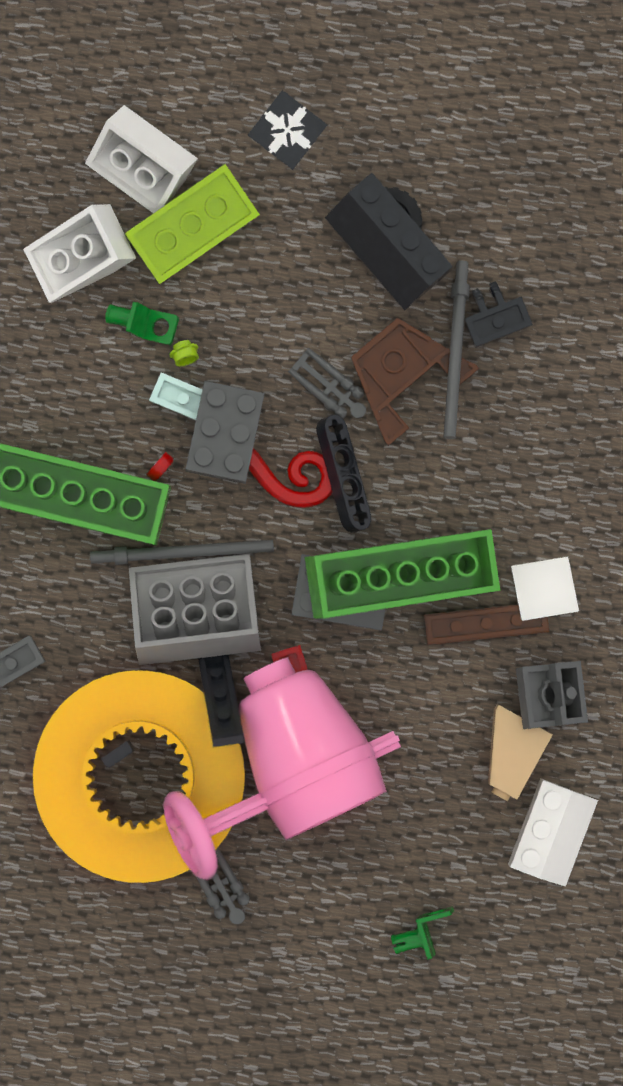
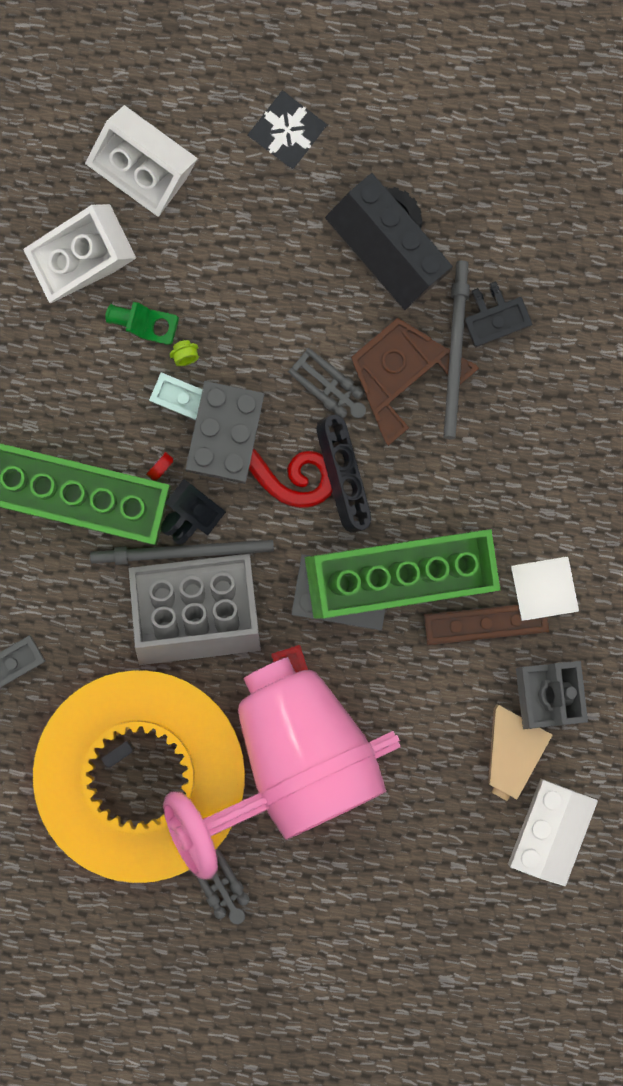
lime plate [124,164,260,284] -> none
black tile [198,655,244,747] -> none
green bracket [391,906,454,960] -> none
none -> black hinge [160,479,226,544]

